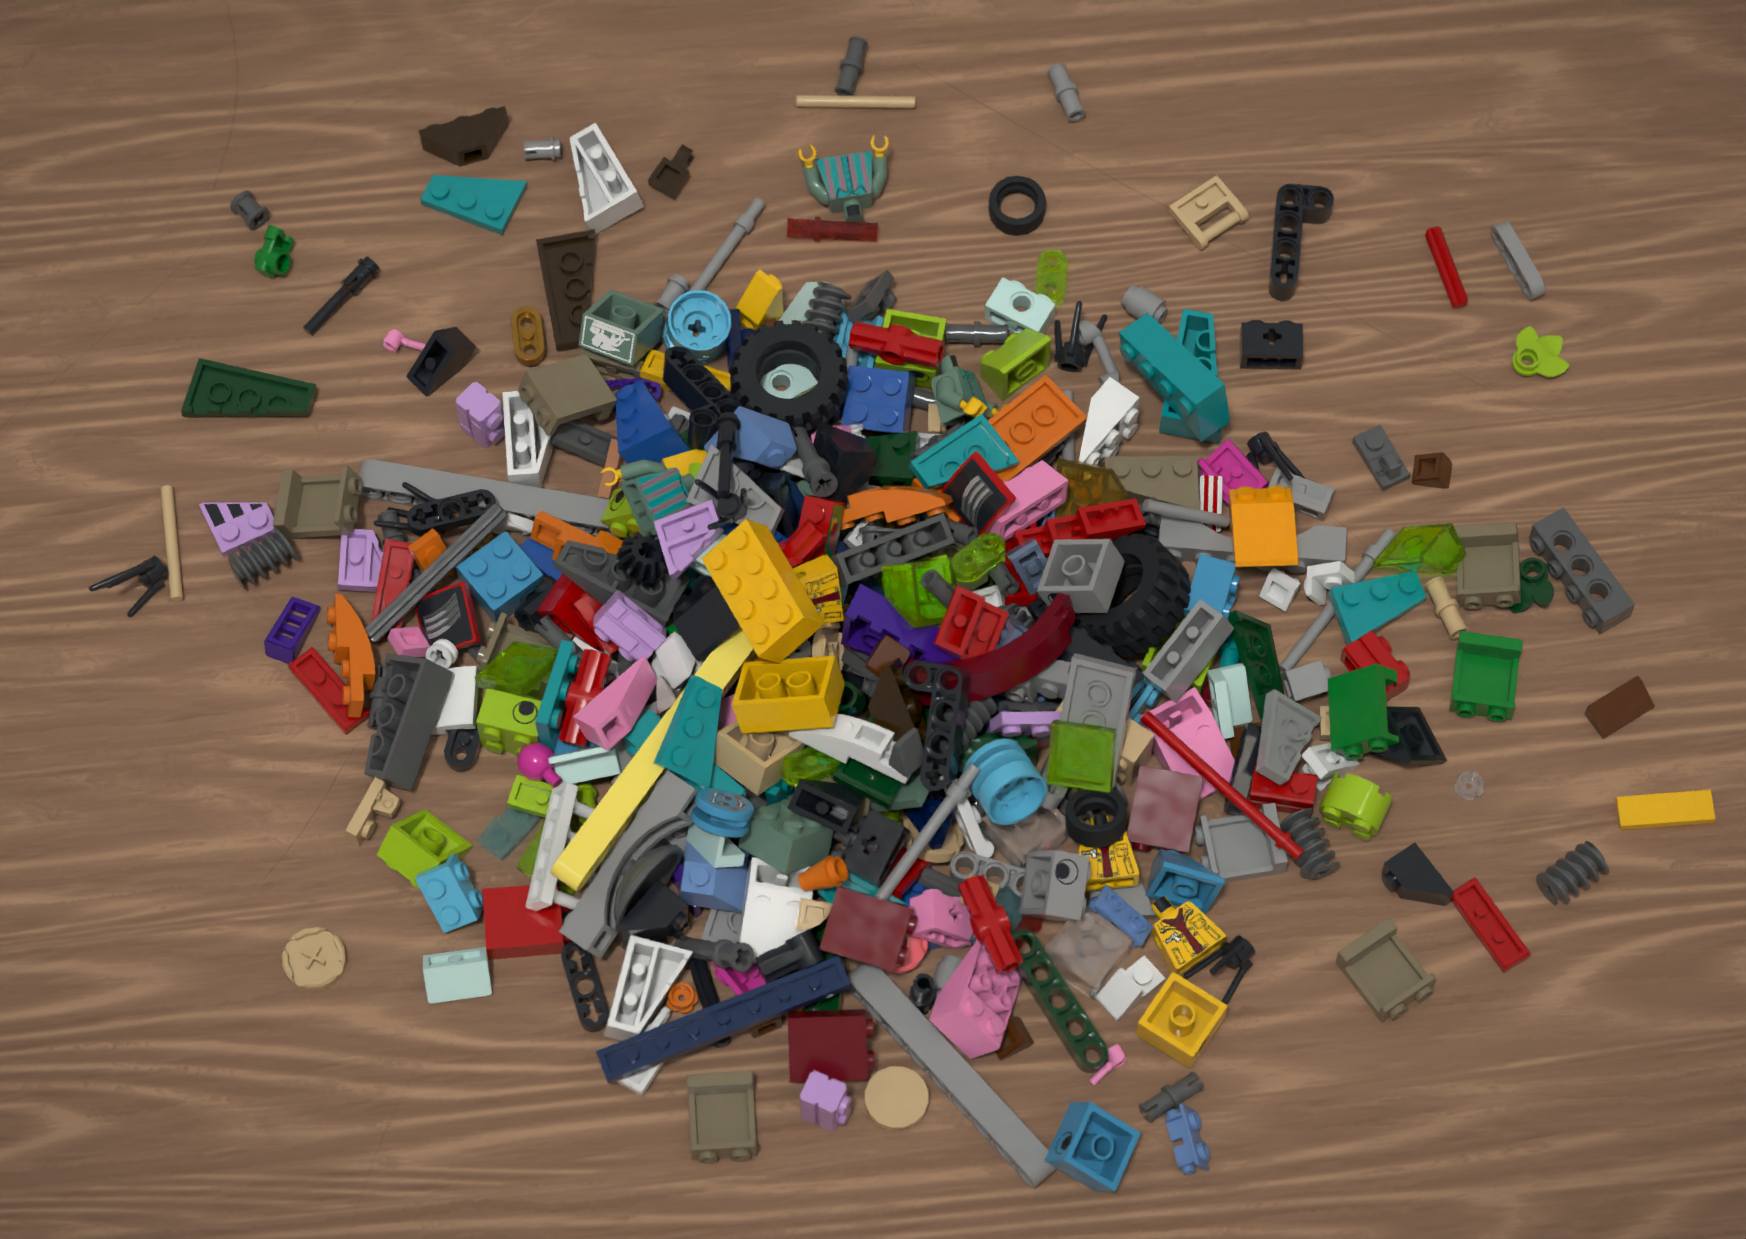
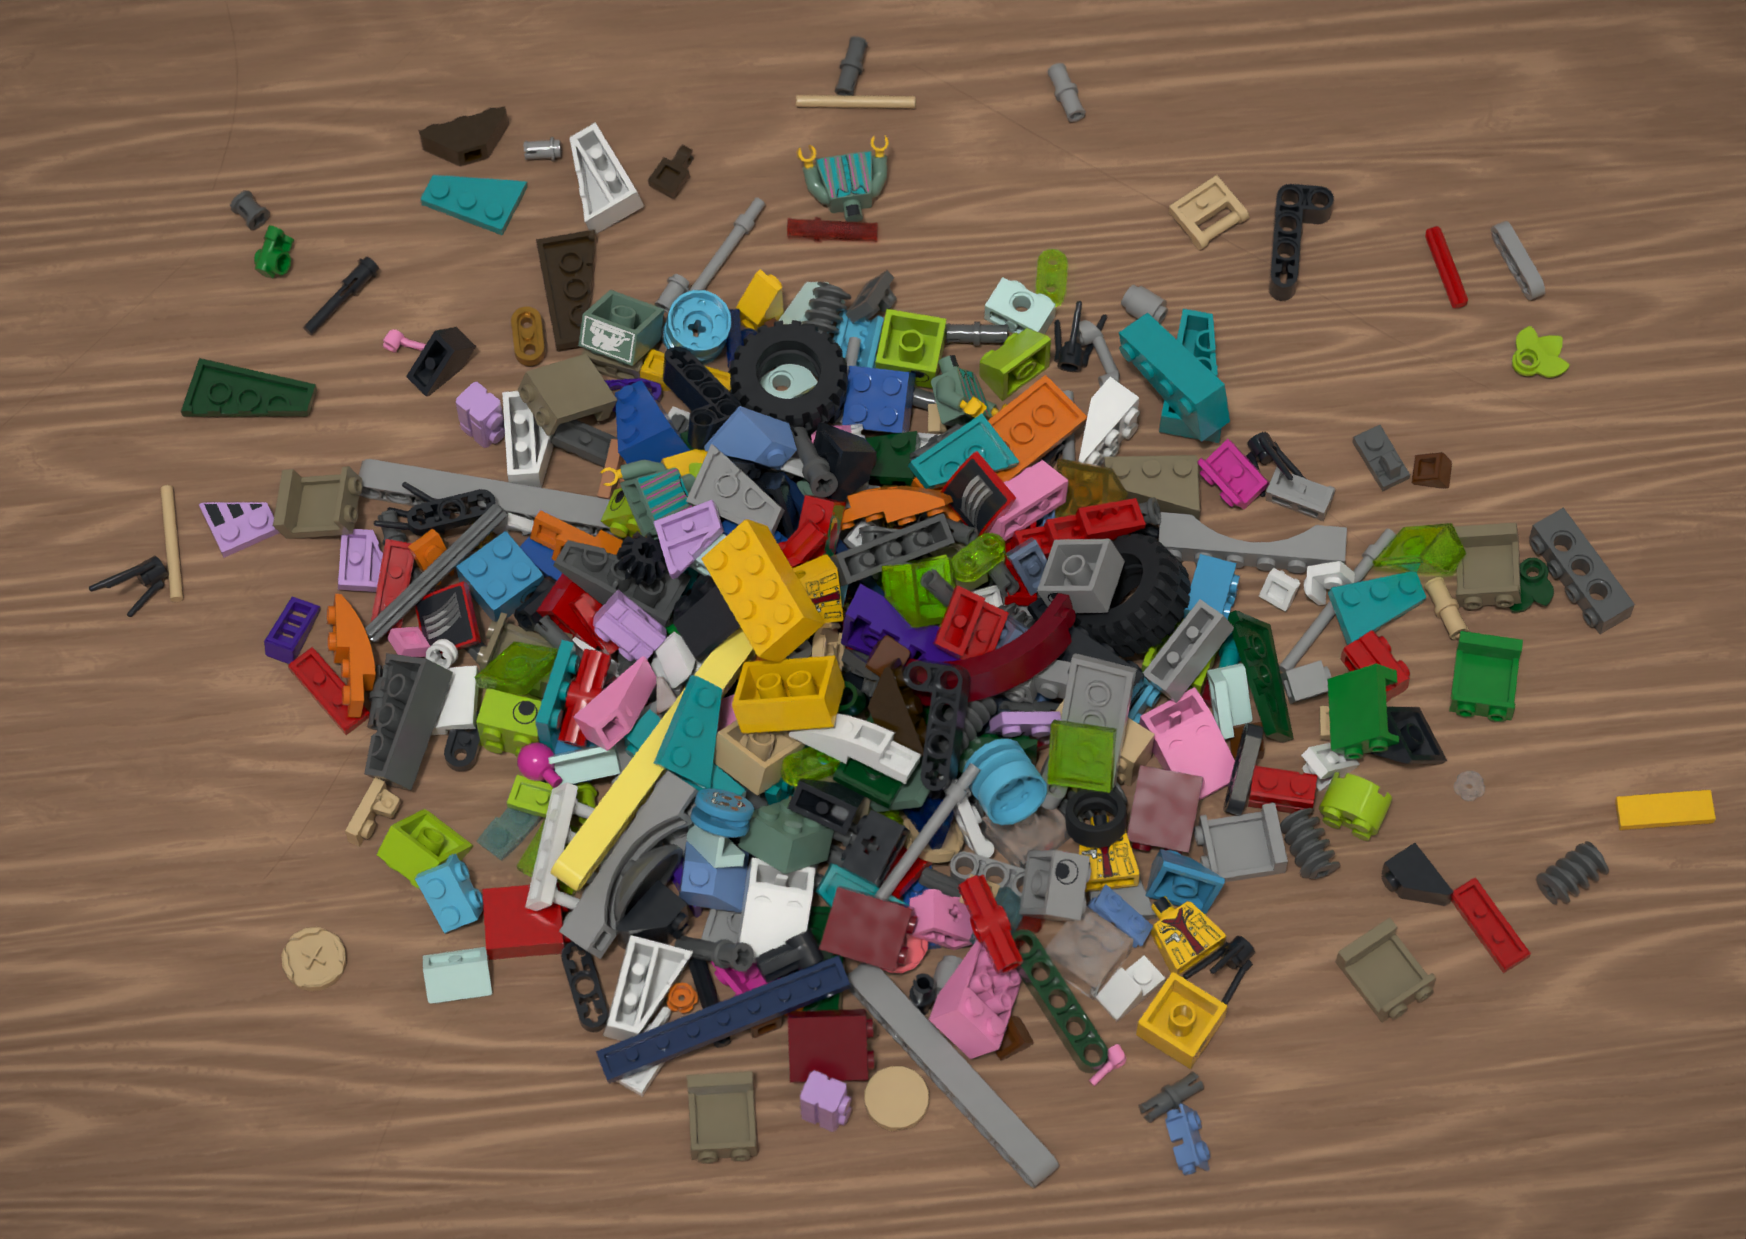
dark grey piece [228,528,299,589] -> none
black plant [695,479,751,530] -> none
black pin [715,412,741,499] -> none
tan tile [795,898,833,930] -> none
orange cone [798,856,848,892] -> none
red piece [849,321,945,368] -> none
dark grey slope [889,728,924,777] -> none
black tyre [988,175,1046,236] -> none
dark azure brick [1045,1102,1141,1192] -> none
red bar [1141,711,1305,860] -> none
light grey bar [1143,499,1230,528] -> none
sticker [1199,475,1223,532] -> none
light orange slope [1229,486,1298,567] -> none
black brick [1240,320,1303,370] -> none
light grey wing [1256,689,1322,785] -> none
reddish brown slope [1585,676,1655,739] -> none

